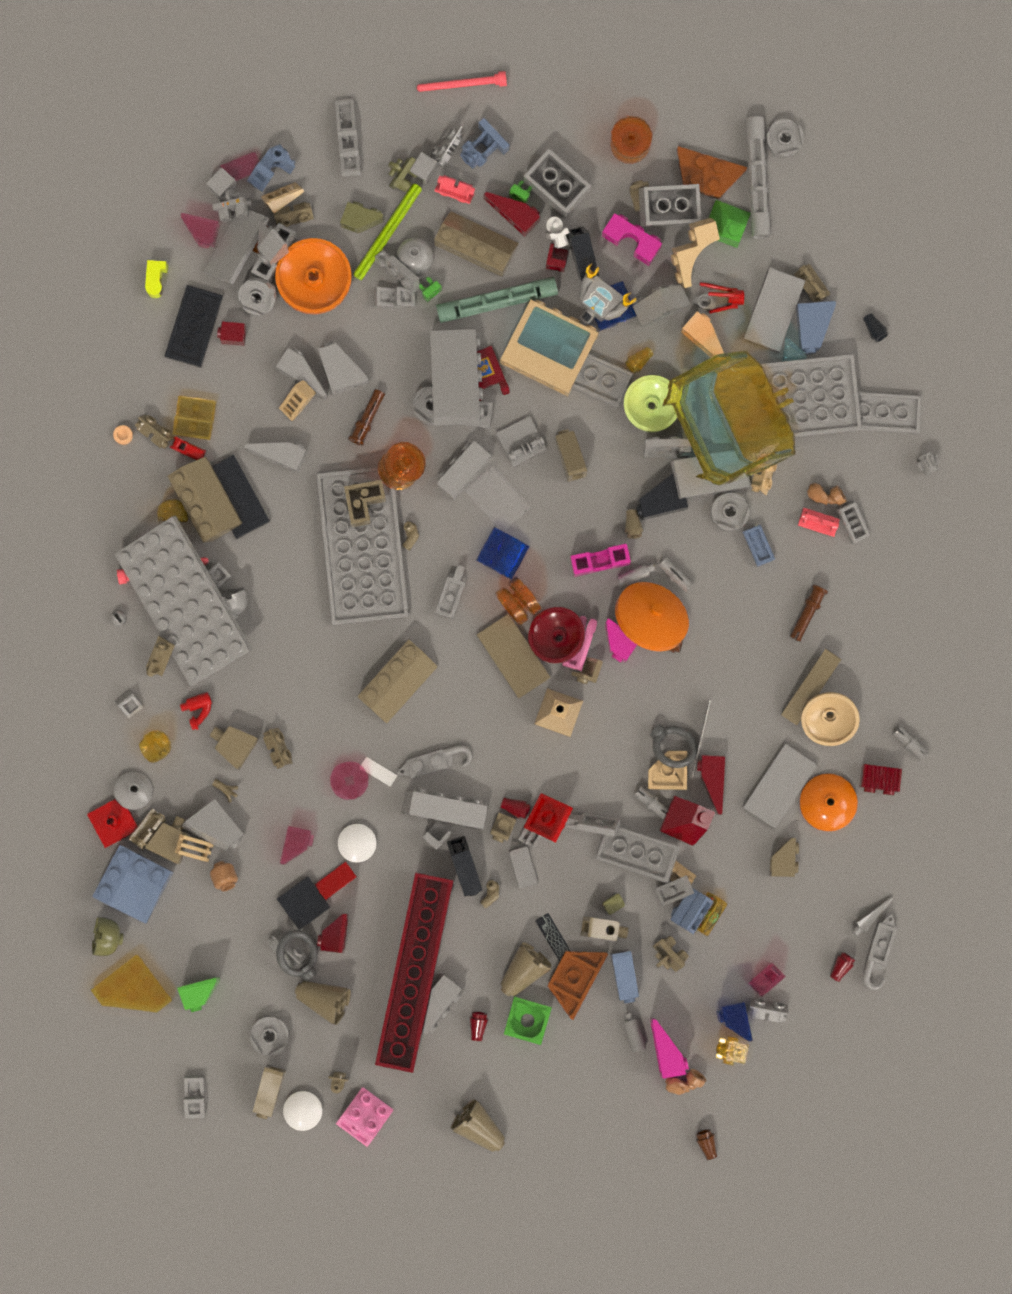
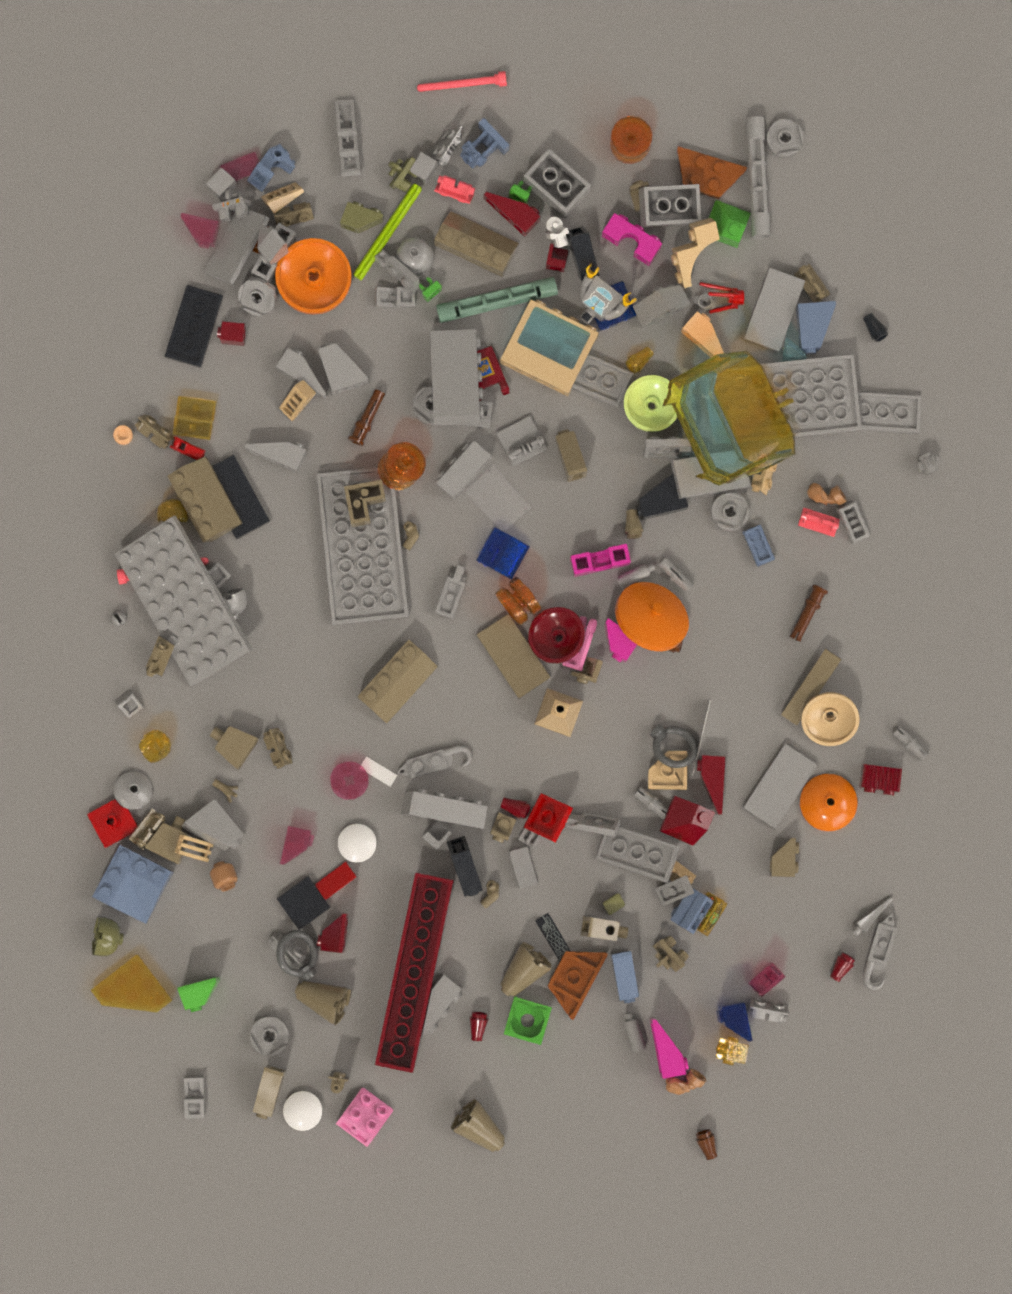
neon yellow leg [145,260,168,299] -> none
red plant [180,692,212,730] -> none

